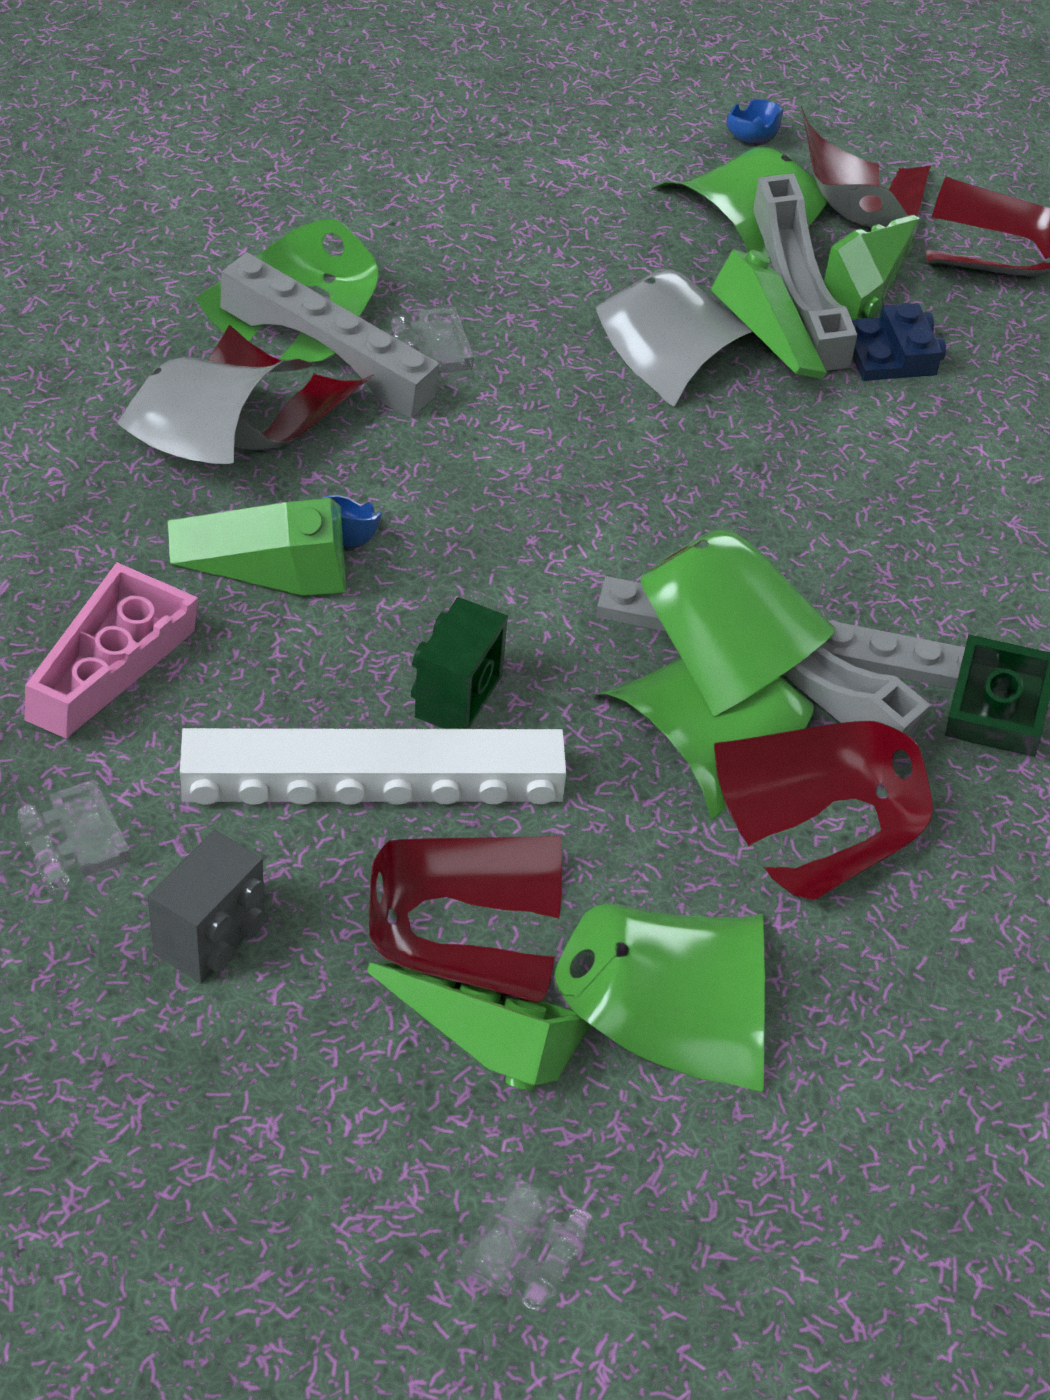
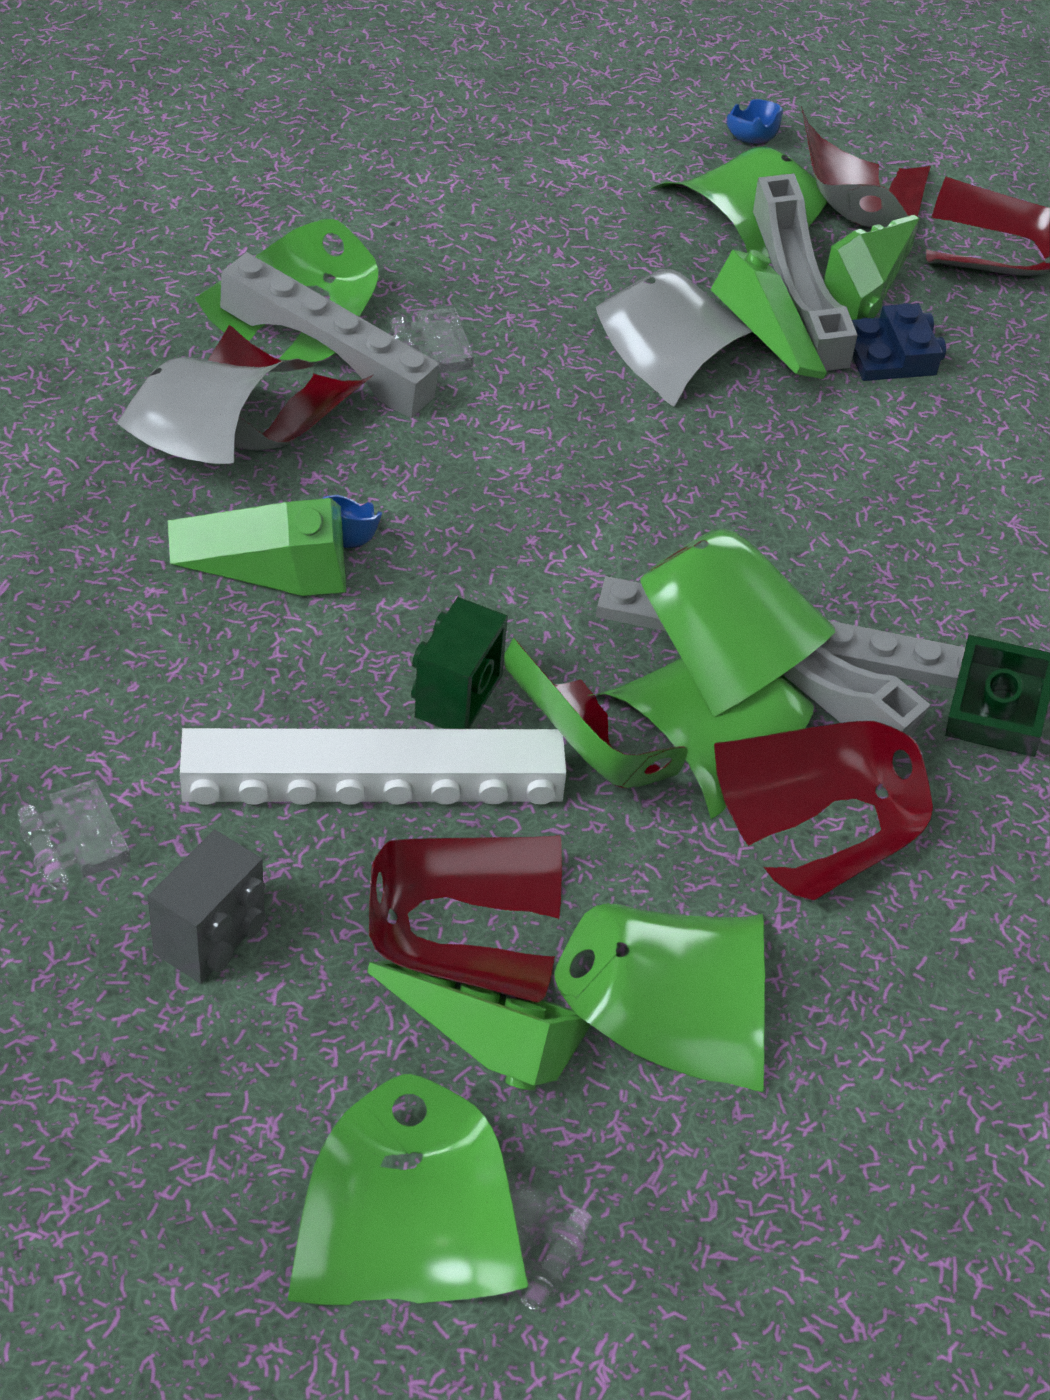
bright pink wedge [24,562,198,739] -> none
none -> bright green piece [288,1074,529,1305]
none -> bright green piece [504,638,688,788]

